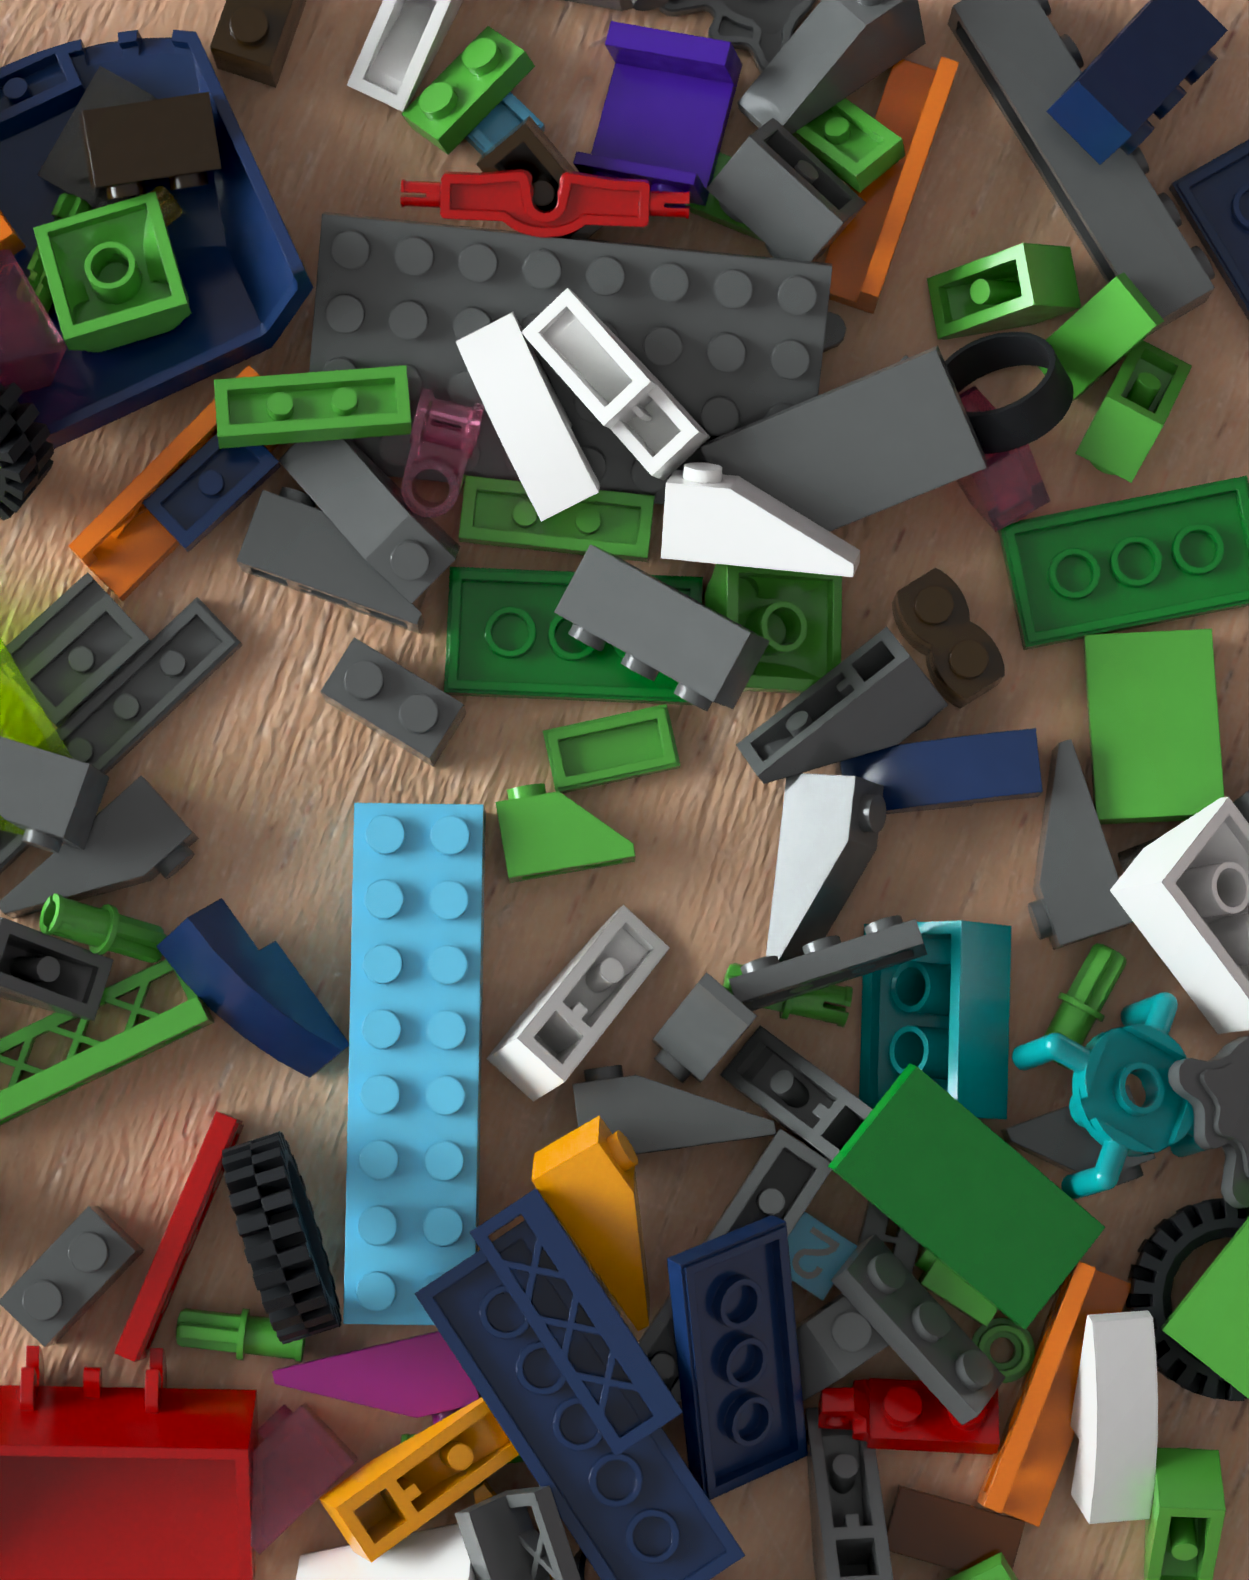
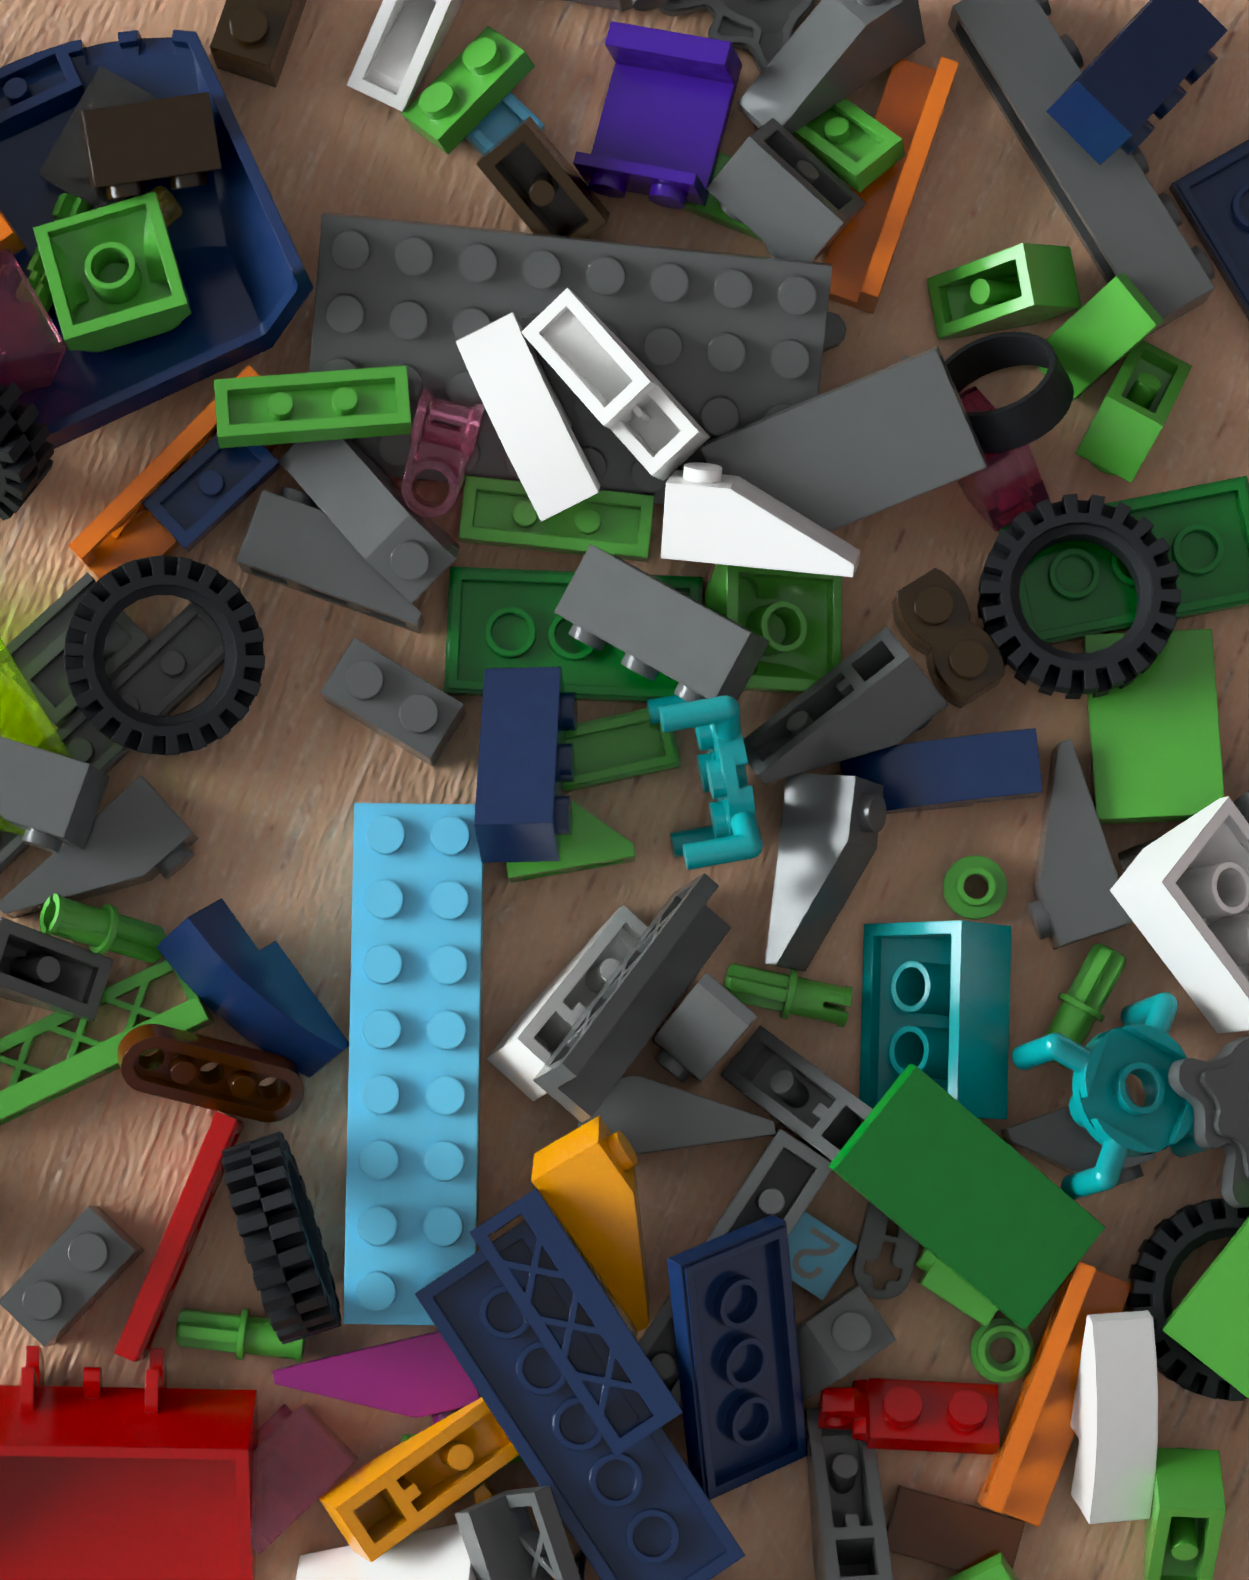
red piece [400,169,690,238] -> none
dark grey plate [729,915,928,1011] -> none
dark grey plate [831,1234,1006,1425] -> none
none -> black tyre [64,555,265,756]
none -> reddish brown plate [117,1024,304,1123]
none -> dark blue brick [474,667,578,863]
none -> dark grey fence [533,873,731,1123]
none -> teal plate [647,695,763,870]
none -> bright green plate [943,855,1007,920]
none -> black tyre [977,494,1181,699]

